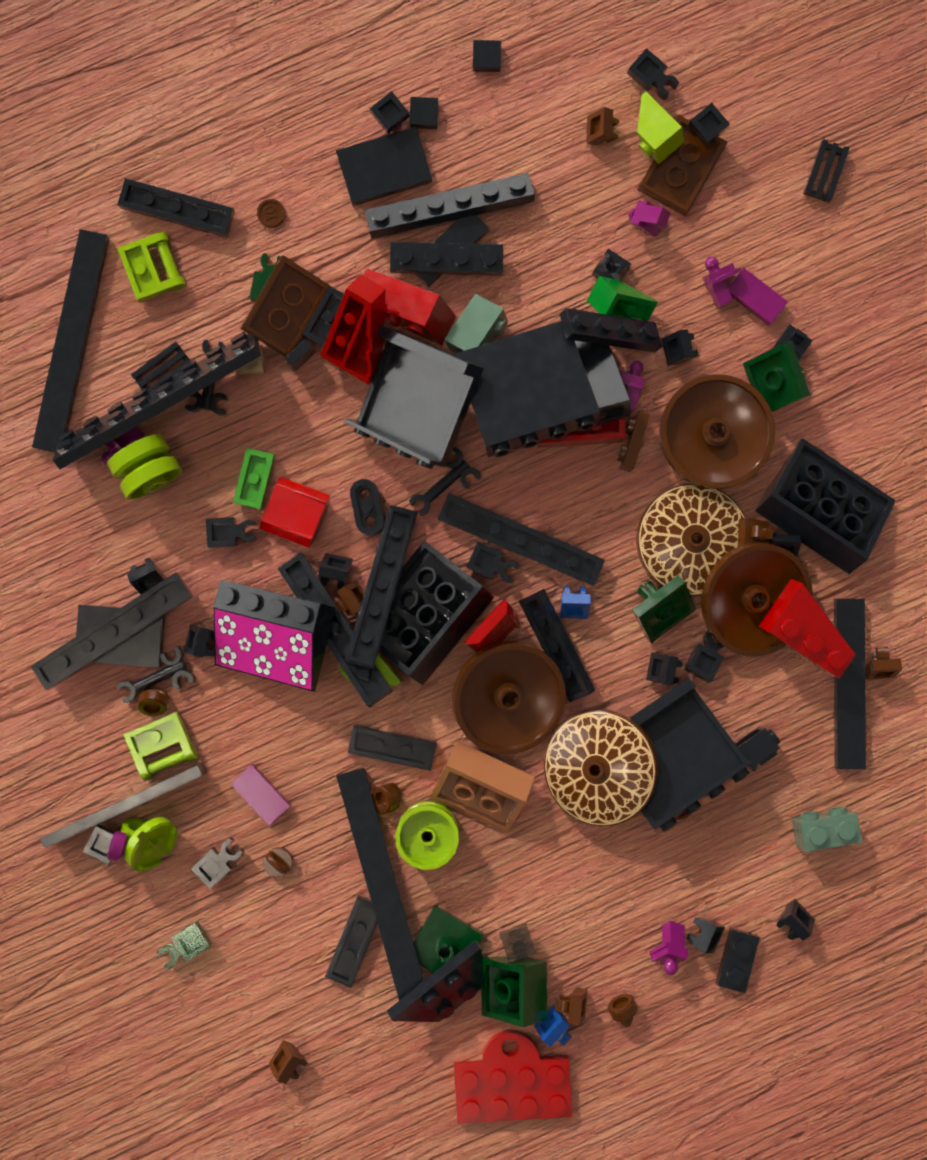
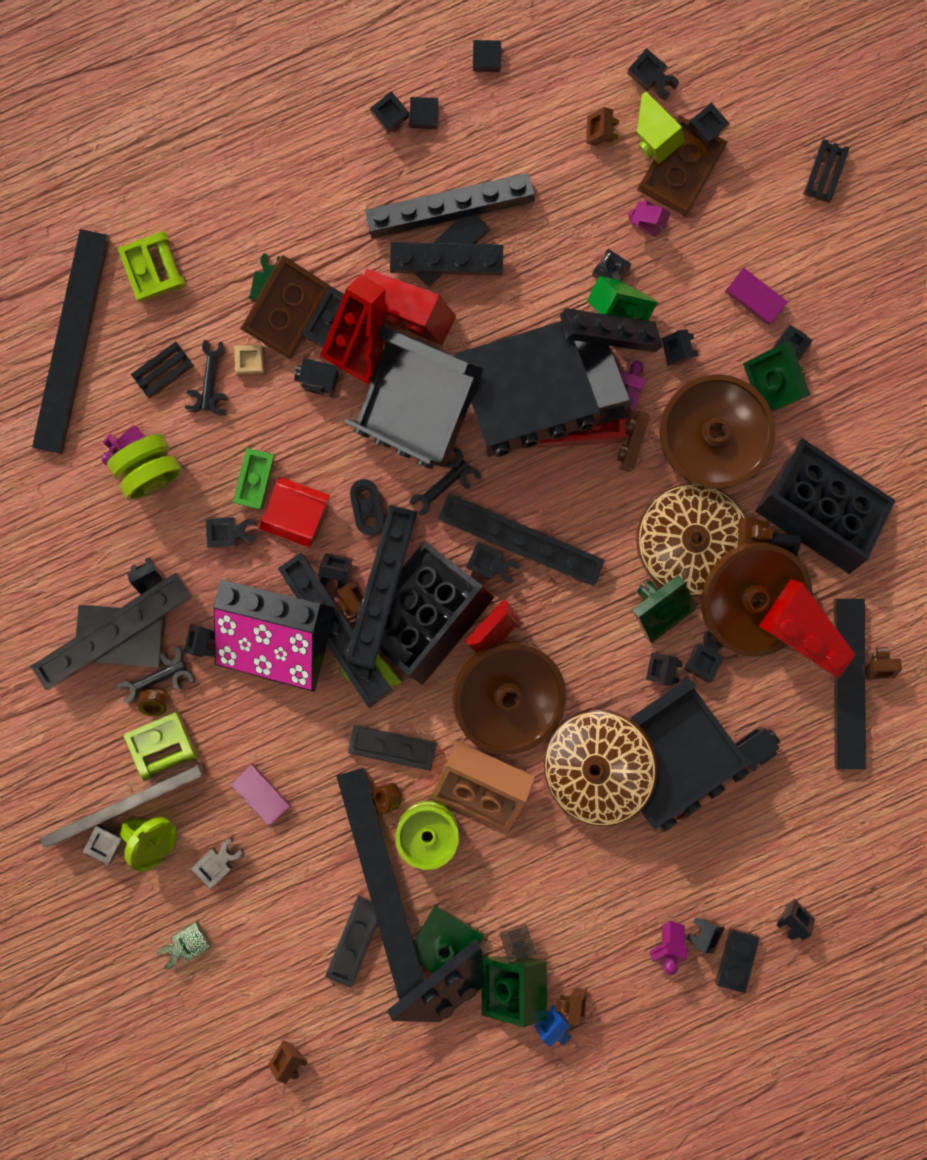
black piece [53,332,261,470] -> none
magenta tile [107,831,128,862] -> none
black plate [117,178,235,238] -> none
reddish brown piece [257,199,285,228] -> none
reddish brown tile [263,847,293,877] -> none
black tile [285,339,315,372] -> none
black tile [336,126,432,206] -> none
sand green brick [444,293,508,354] -> none
red plate [454,1030,572,1124] -> none
black plate [518,589,596,702] -> none
blue tile [560,586,591,619] -> none
reddish brown tile [608,994,638,1028] -> none
magenta piece [702,256,741,308] -> none
sand green brick [791,806,862,852] -> none
none -> black window [294,358,339,398]

